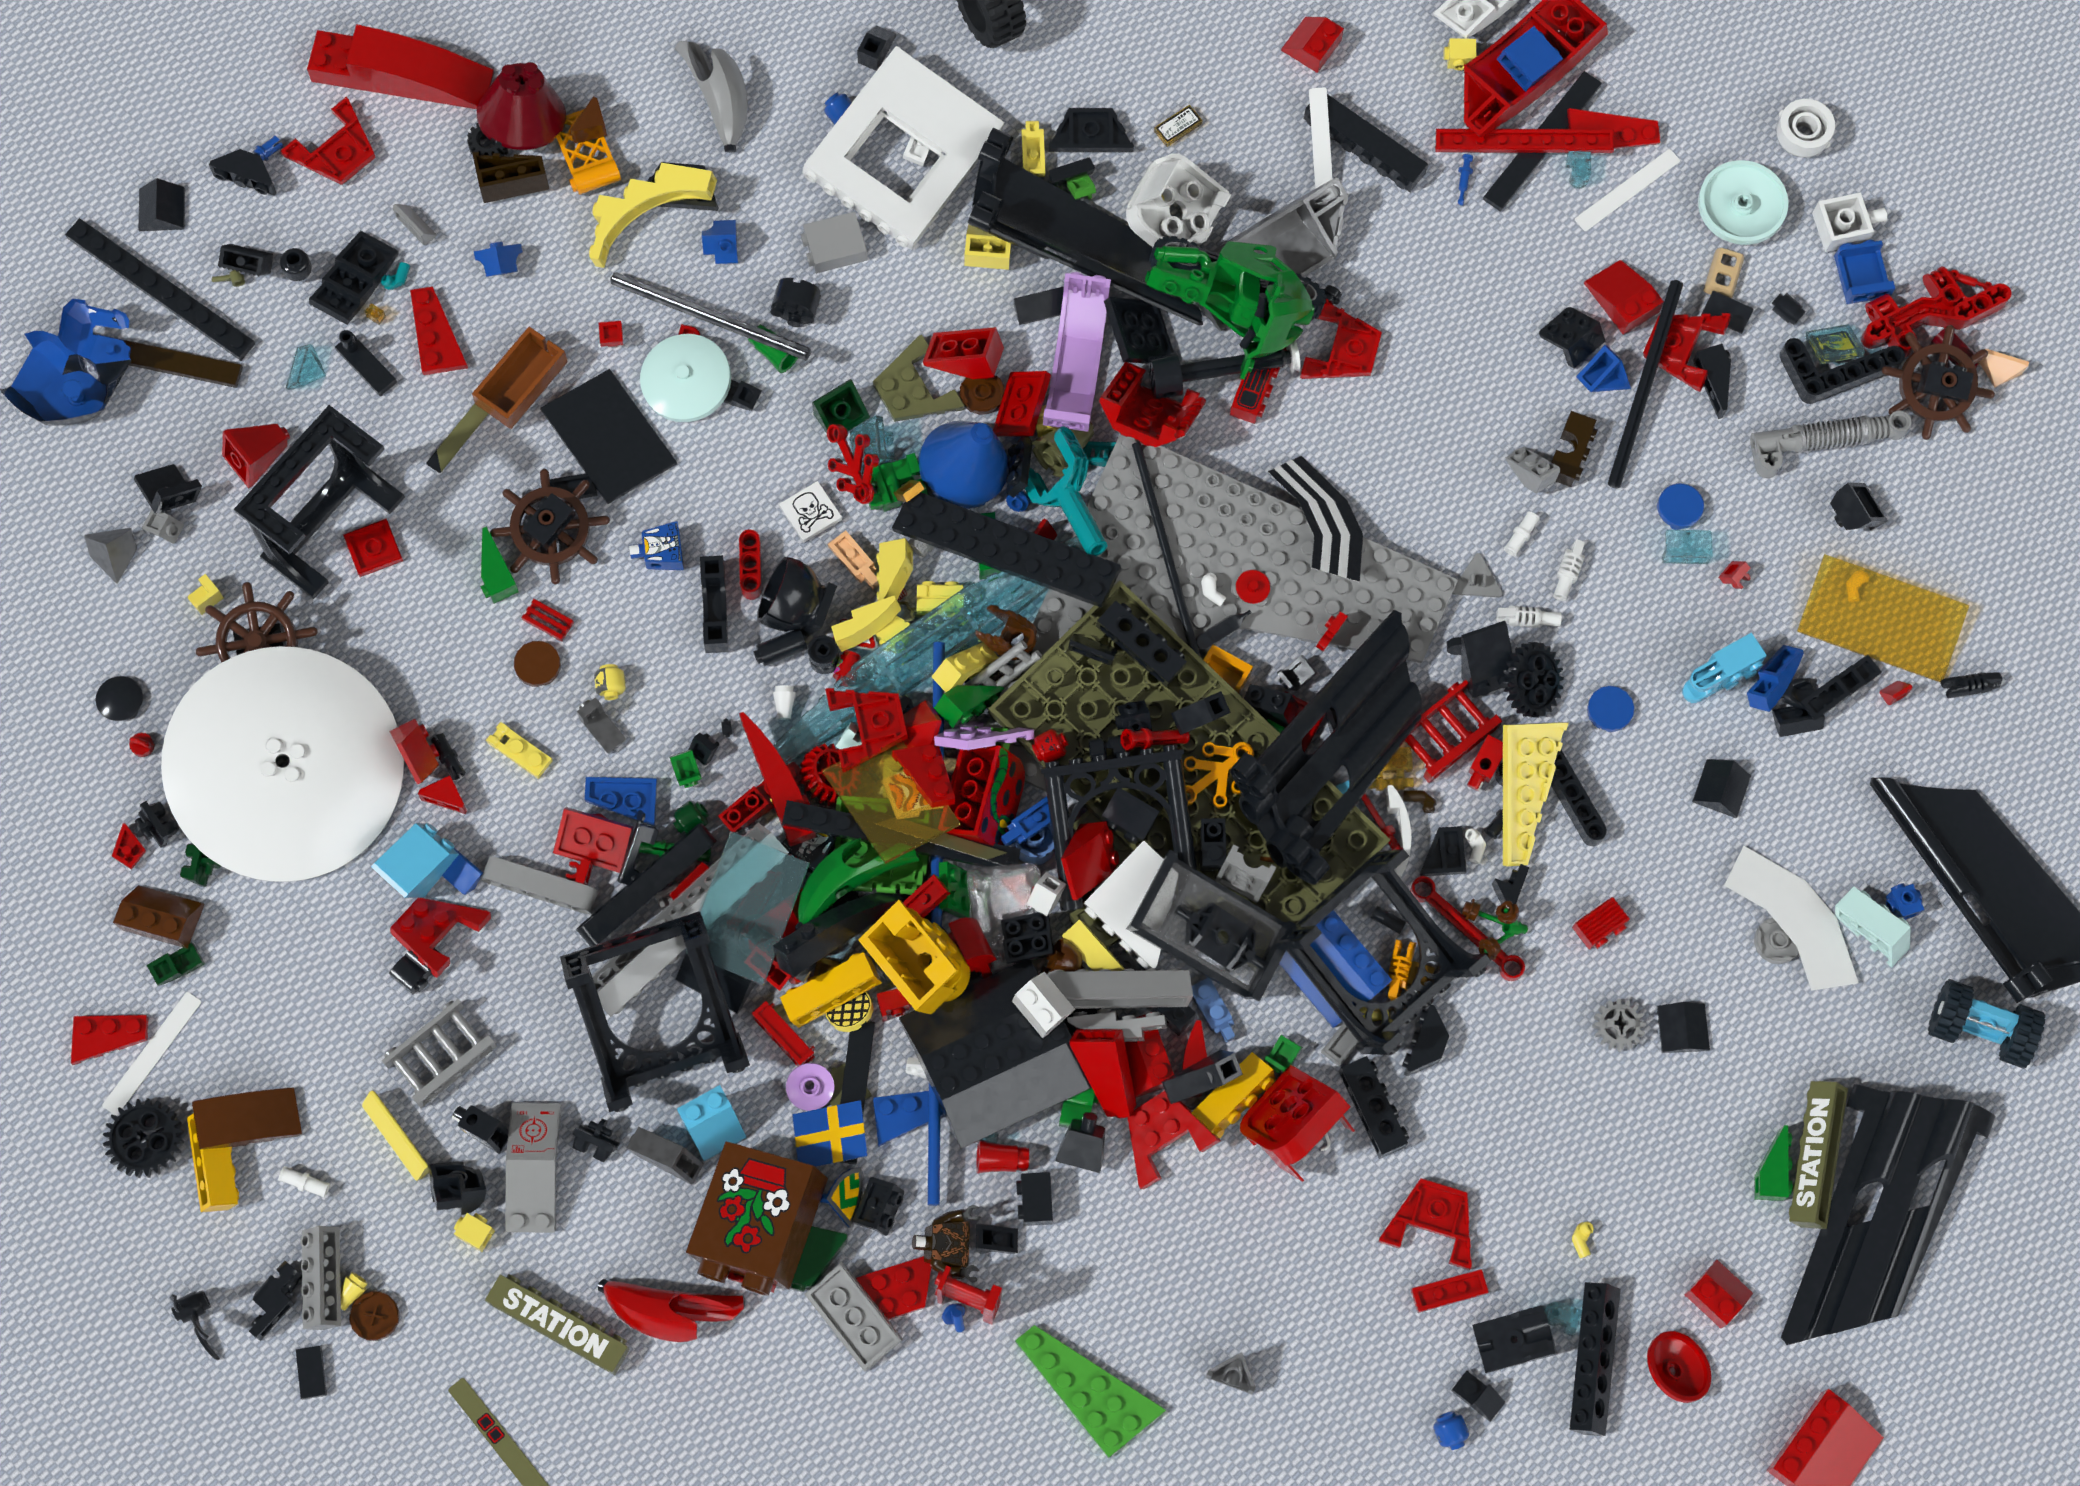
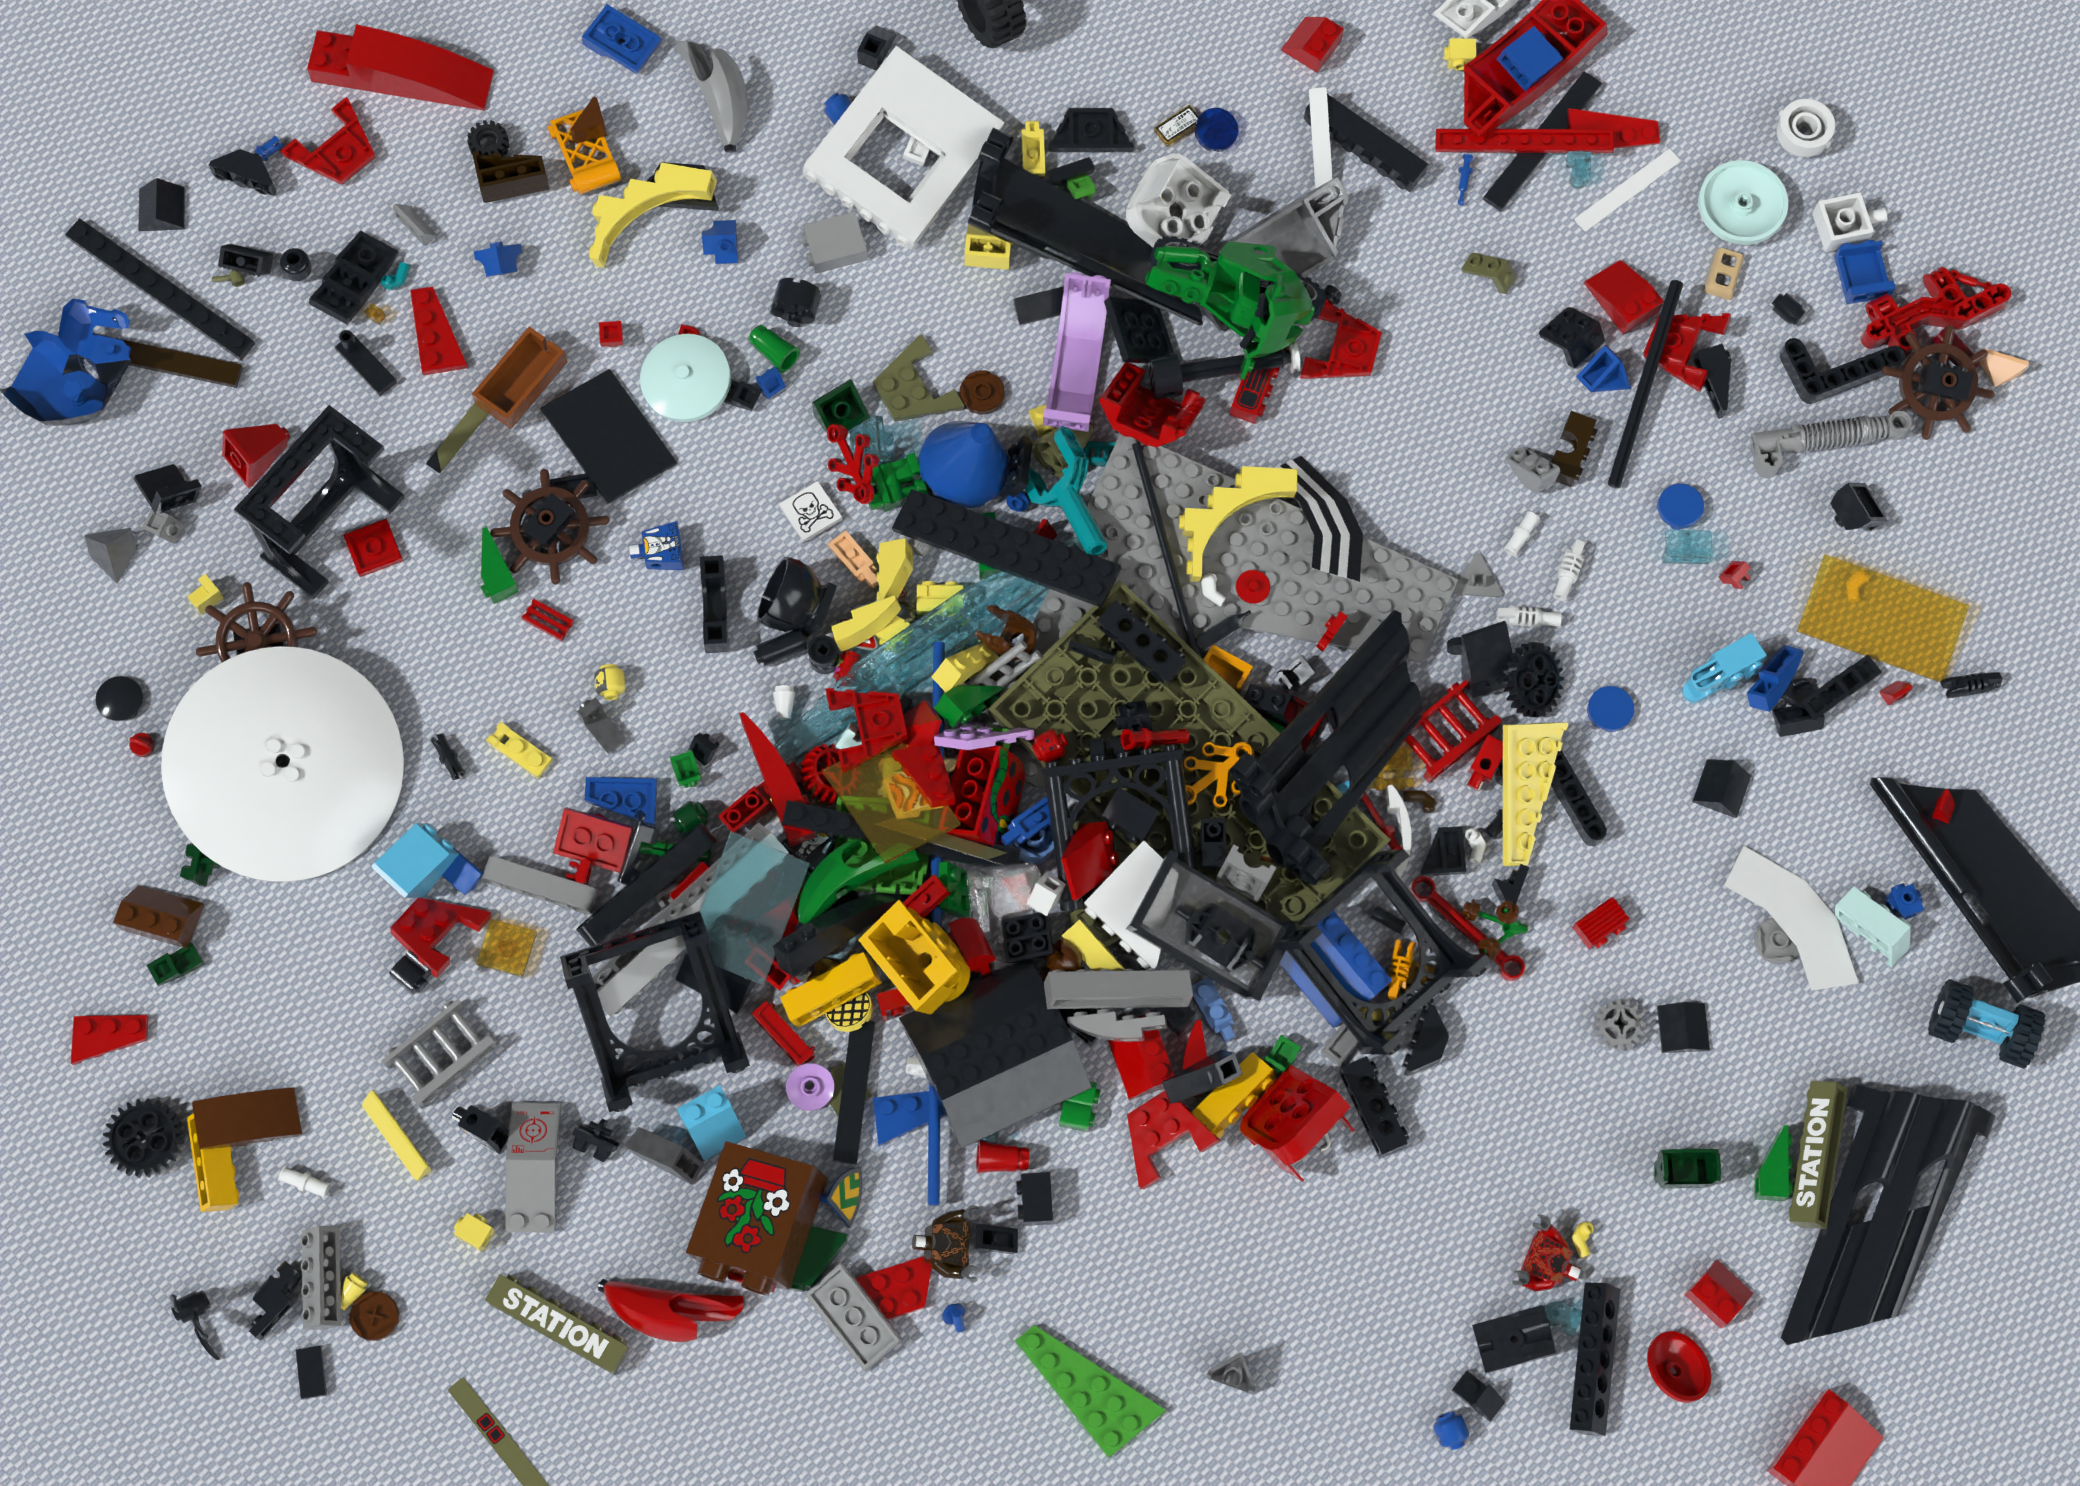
white sticker [102,992,201,1116] -> none
red piece [112,823,146,870] -> none
black hips [134,801,178,848] -> none
clear light blue slope [286,344,326,390] -> none
red slope [389,719,440,785] -> none
red slope [418,775,467,814] -> none
black brick [429,1162,486,1215] -> none
dark red cone [477,62,566,150] -> none
reddish brown tile [514,641,561,687] -> none
black axle [610,272,811,360] -> none
black piece [721,718,732,738] -> none
red beam [739,529,762,600] -> none
blue sticker [792,1100,867,1167] -> none
black bracket [852,1177,904,1236] -> none
pearl gold tile [894,480,924,502] -> none
red slope [923,327,1004,379] -> none
red fence [934,1265,1002,1325] -> none
red plate [993,371,1051,437] -> none
white slope [1012,972,1075,1038] -> none
black torso [1055,1112,1105,1173] -> none
red slope [1069,1029,1136,1118] -> none
black slope [1171,691,1231,735] -> none
red wing [1378,1178,1472,1270] -> none
red plate [1411,1269,1489,1313] -> none
black slope [1701,291,1754,334] -> none
clear light blue tile [1805,324,1865,364] -> none
none -> clear yellow plate [476,919,537,978]
none -> blue piece [582,4,662,75]
none -> blue tile [756,367,786,399]
none -> light yellow arch [1178,466,1297,582]
none -> clear blue tile [1194,108,1239,152]
none -> olive bracket [1462,253,1517,294]
none -> torso [1512,1214,1581,1292]
none -> dark green piece [1654,1149,1721,1189]
none -> red slope [1932,789,1955,823]

